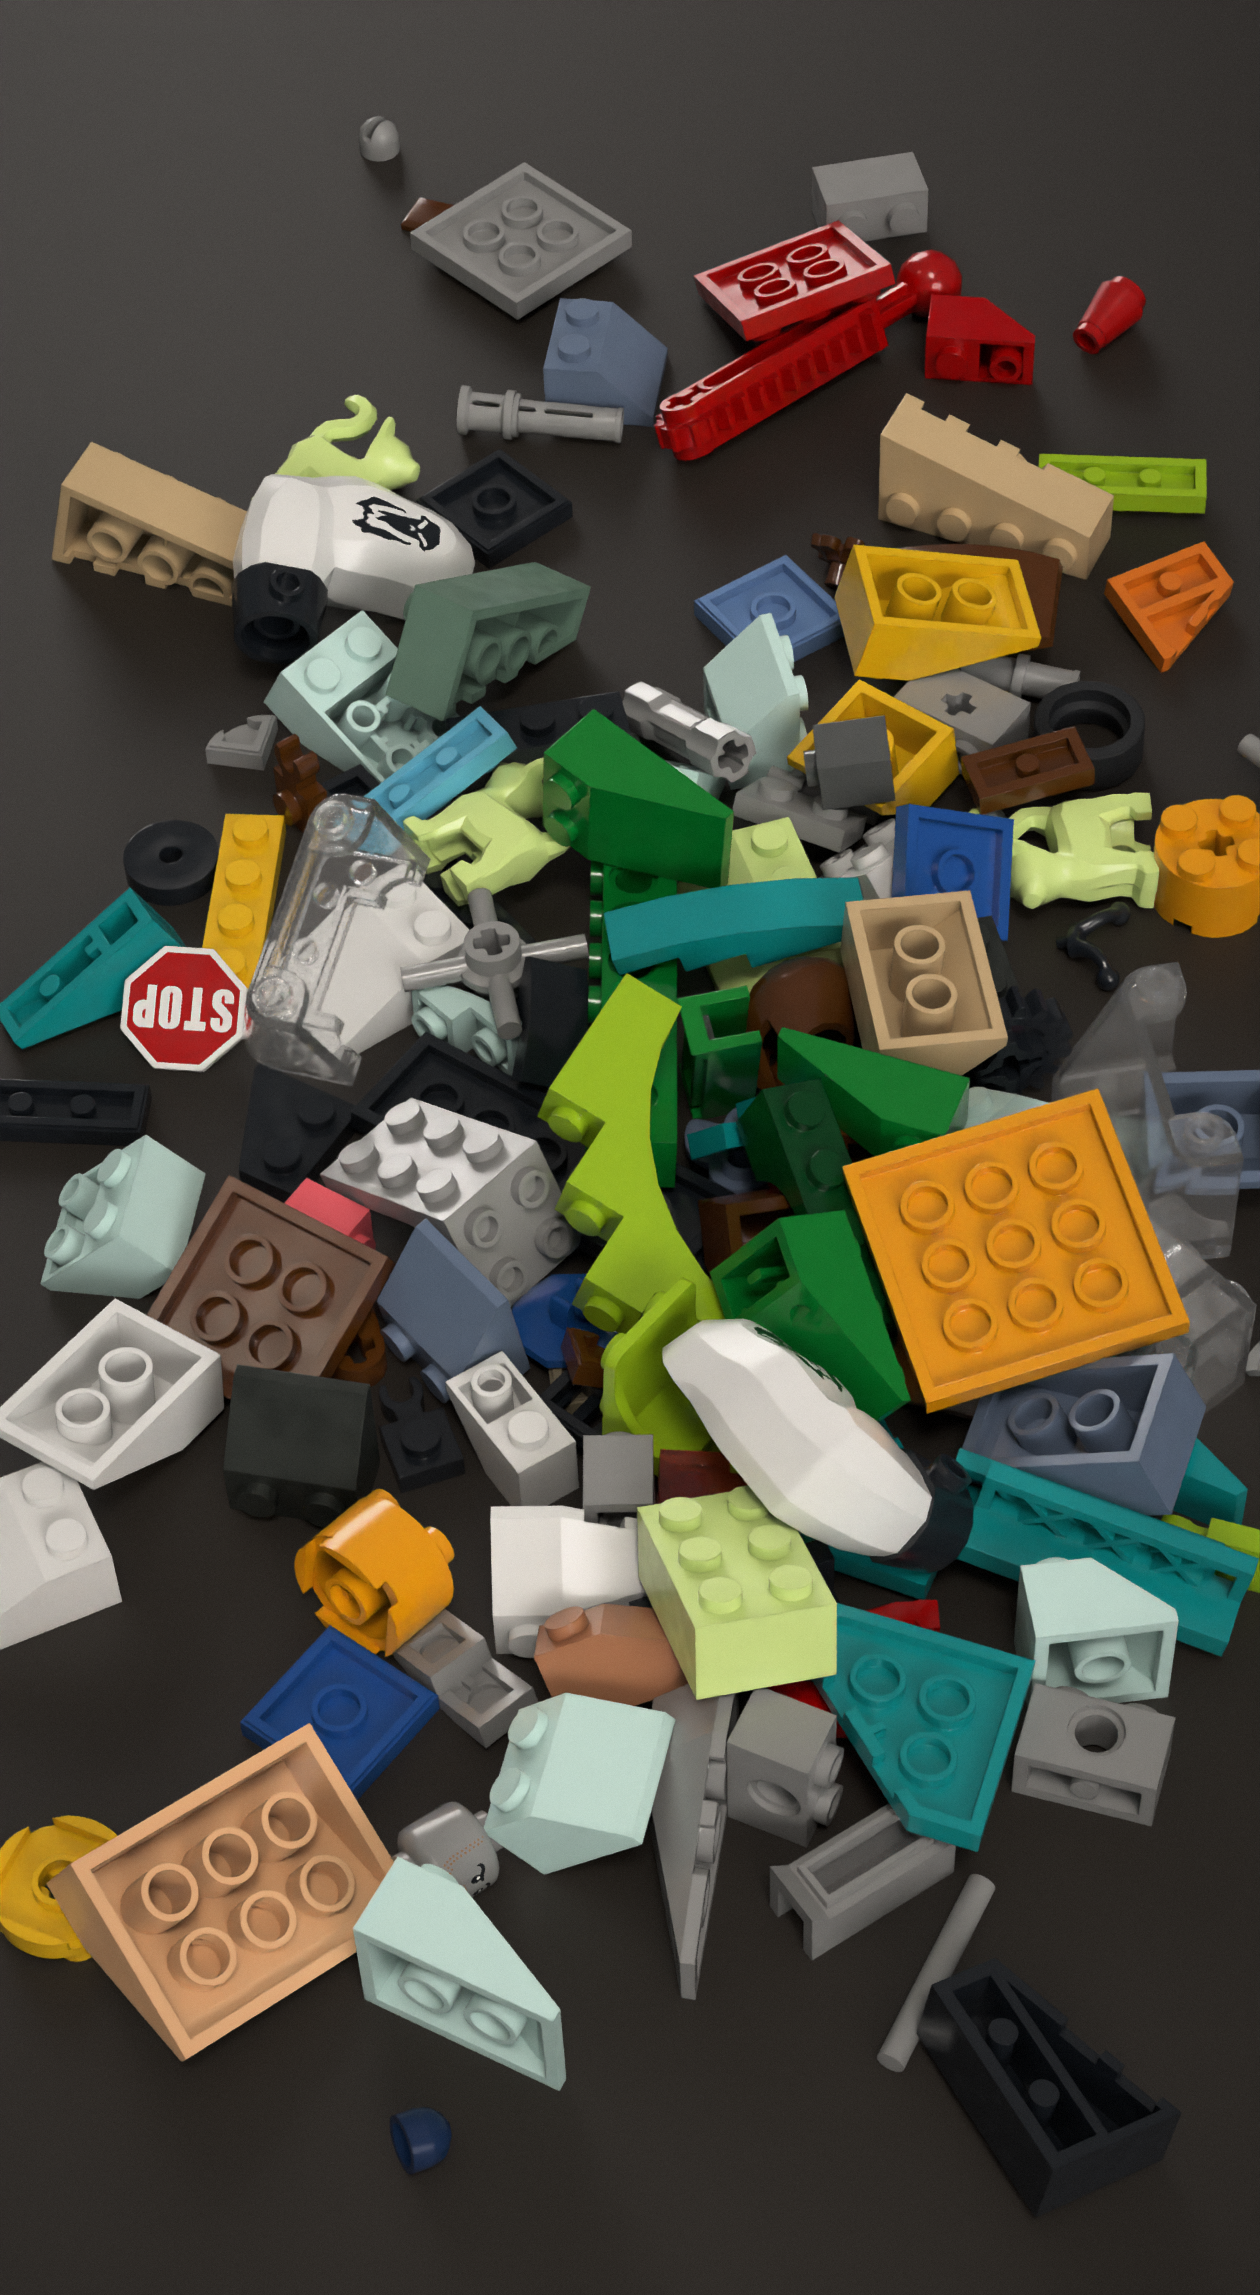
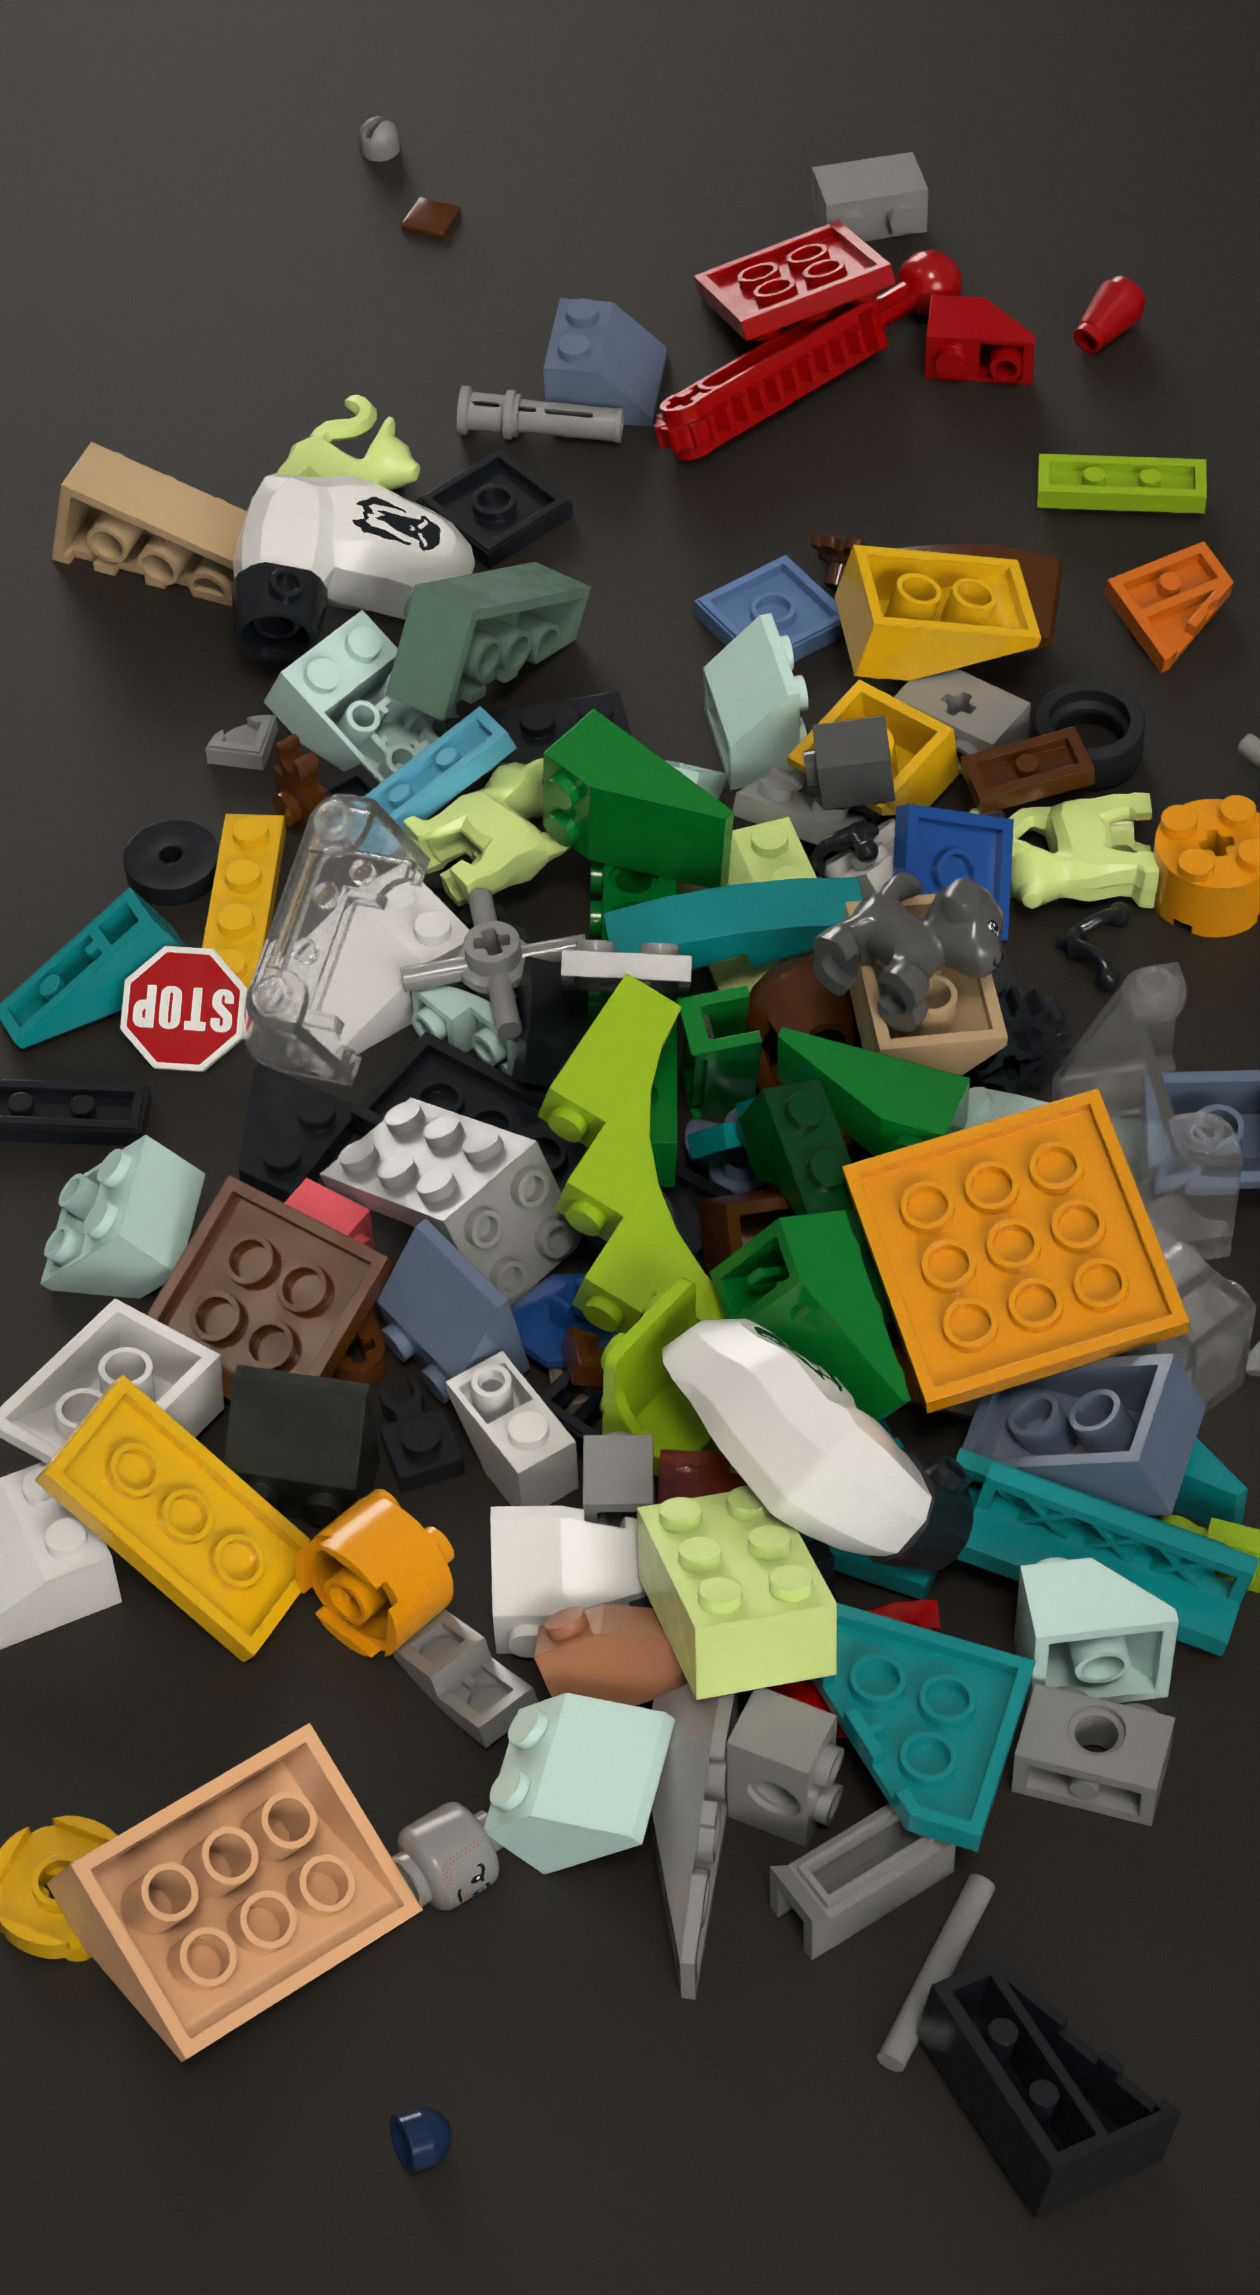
blue tile [240,1625,440,1800] -> none
light aqua slope [353,1857,566,2091] -> none
light grey plate [410,162,632,320] -> none
light grey axle [623,681,756,783] -> none
tan wedge [878,393,1114,580] -> none
light grey pin [961,653,1081,699] -> none
none -> yellow plate [34,1375,310,1662]
none -> plate [561,940,692,996]
none -> black piece [808,821,879,878]
none -> dark grey animal [812,872,1004,1032]

